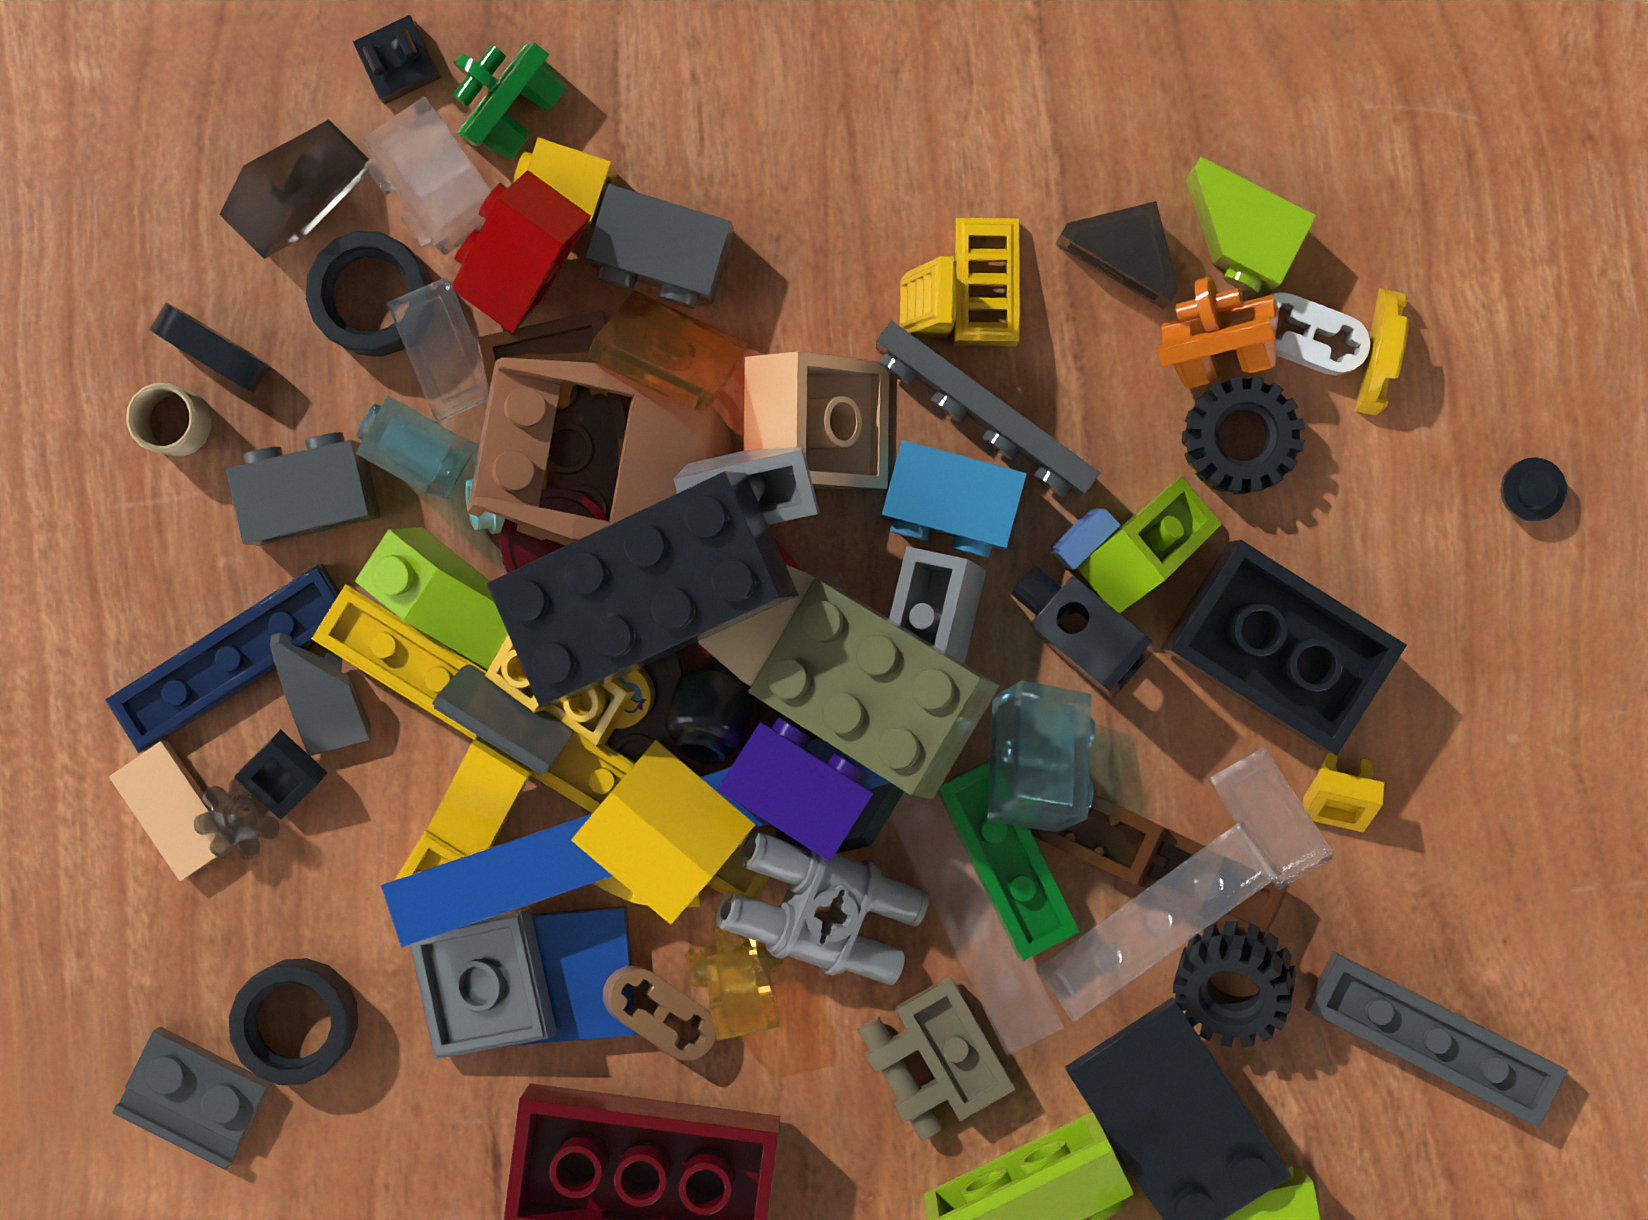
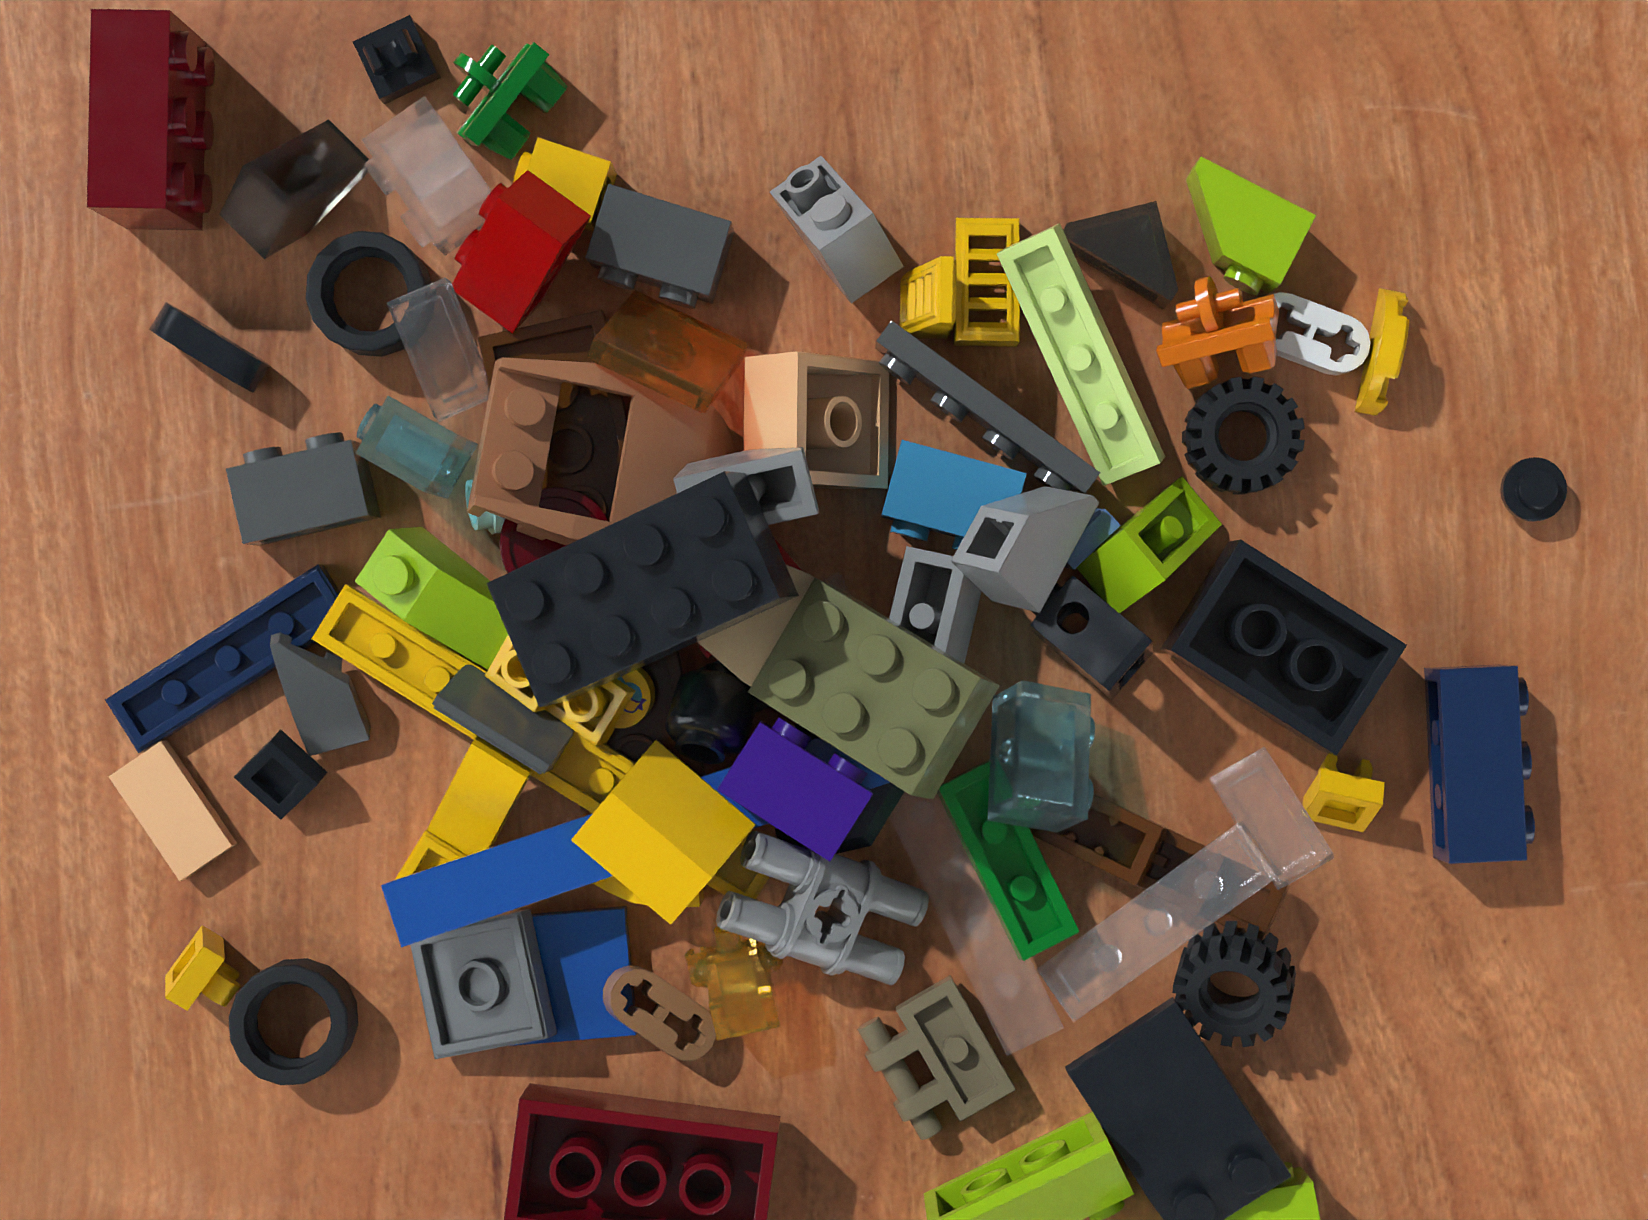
dark grey plate [112,1026,272,1170] -> none
tan piece [126,383,212,456] -> none
clear smoke plant [194,778,280,860] -> none
dark grey plate [1304,951,1568,1128] -> none
none -> dark red brick [87,9,215,231]
none -> yellow tile [165,925,241,1011]
none -> light grey slope [770,156,904,304]
none -> light grey slope [951,486,1099,613]
none -> yellowish green plate [997,223,1166,486]
none -> dark blue brick [1424,664,1535,864]

